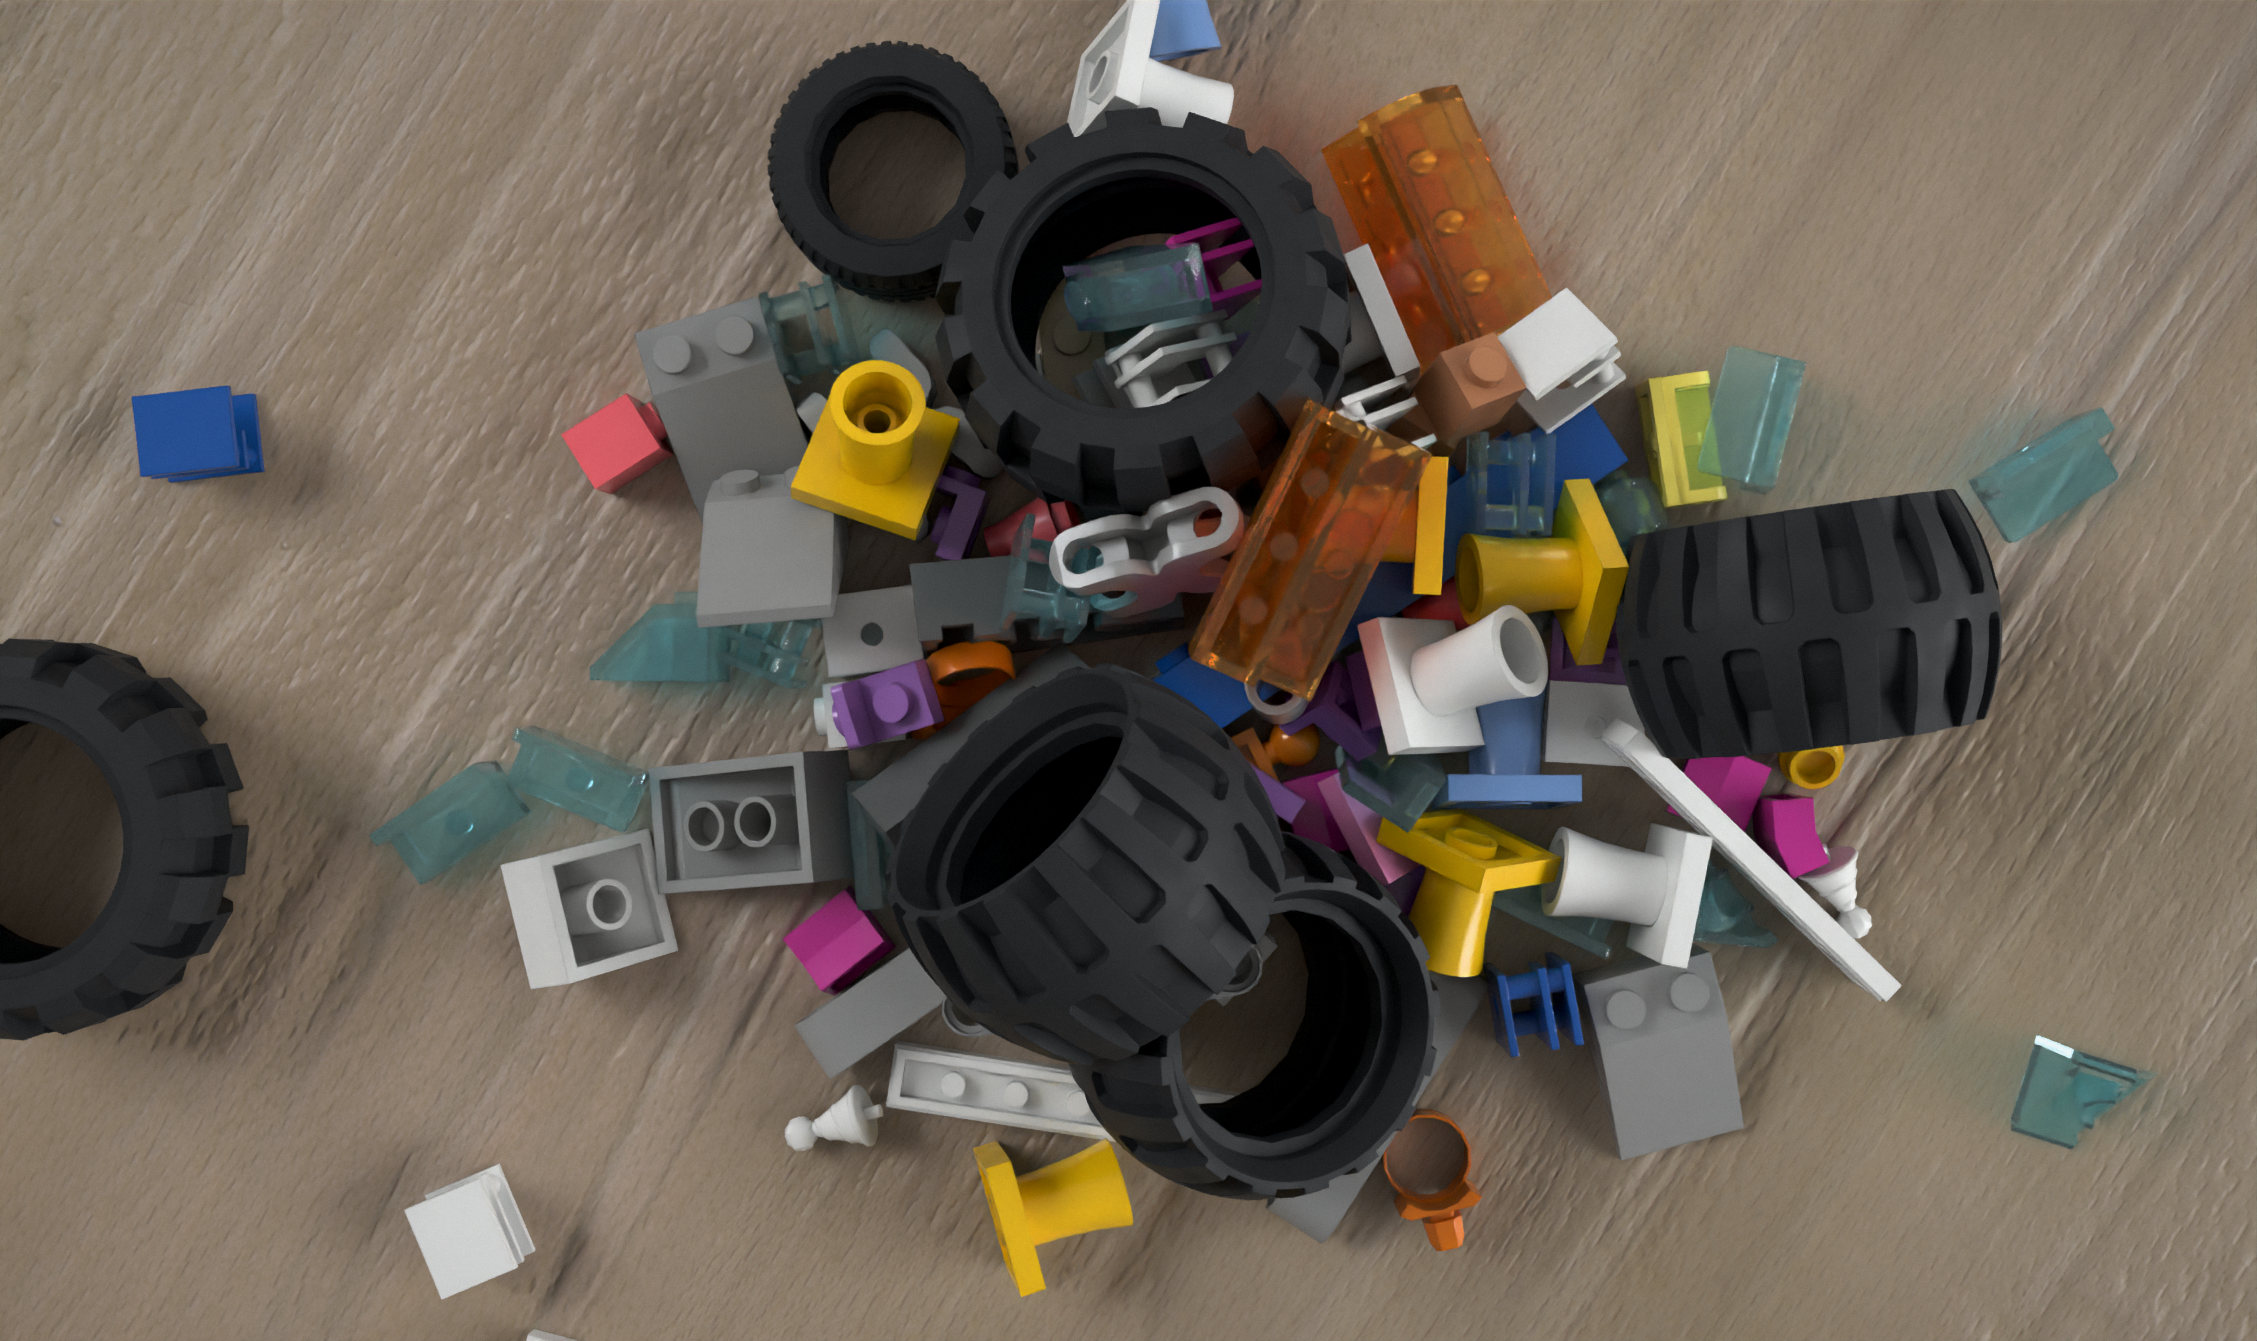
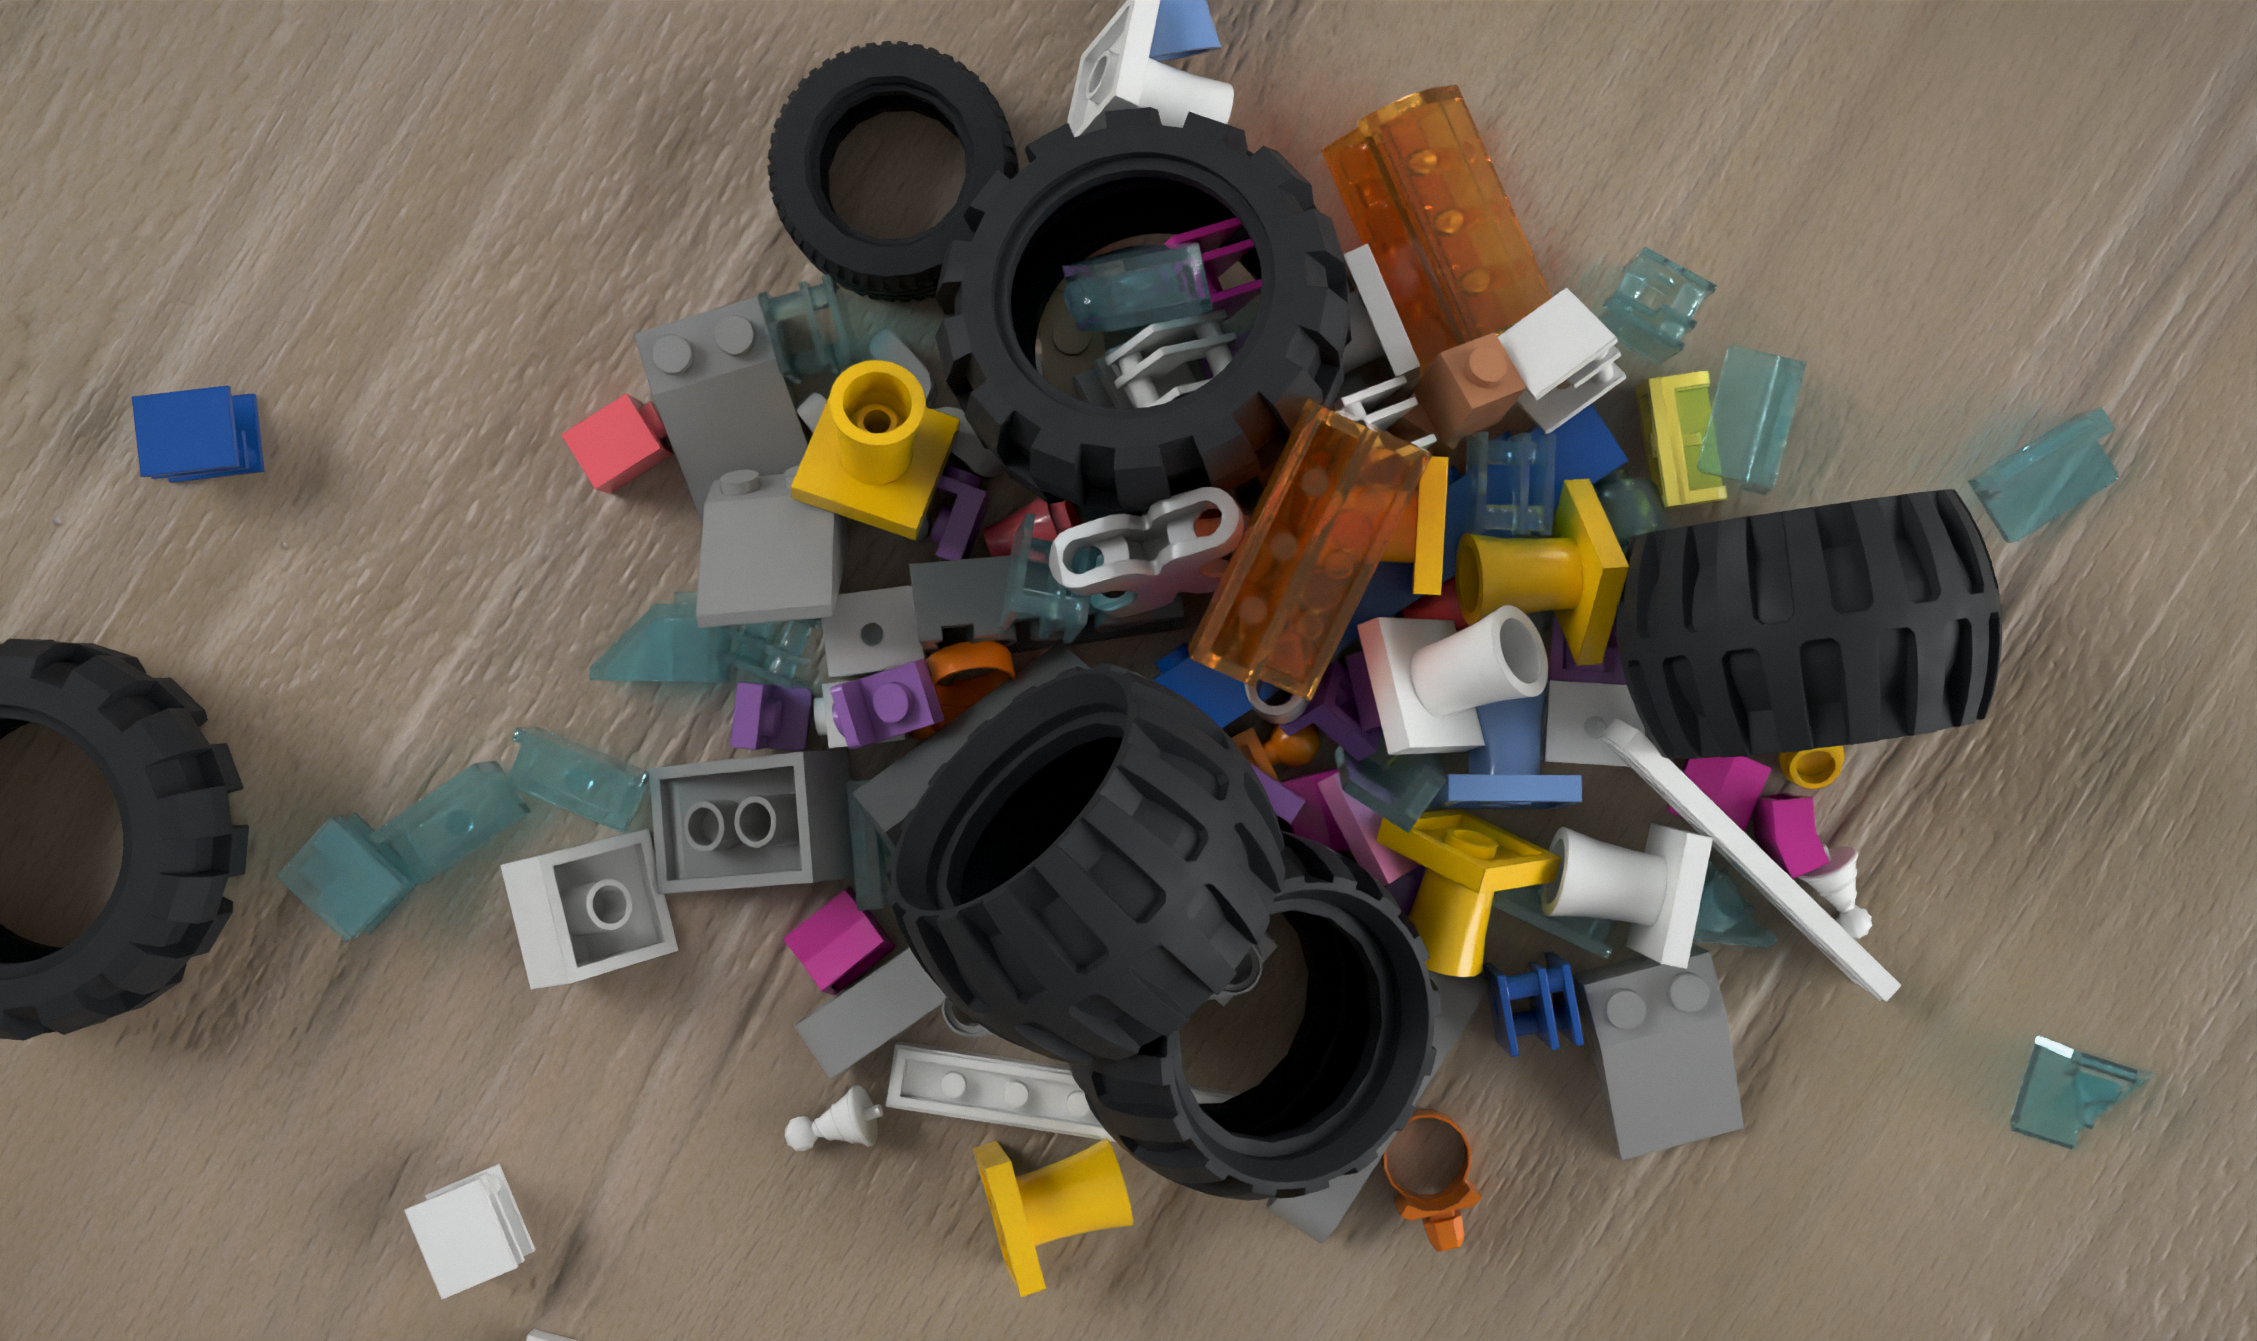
none -> clear light blue piece [276,813,424,942]
none -> medium lavender bracket [730,682,813,752]
none -> clear light blue piece [1597,247,1717,364]

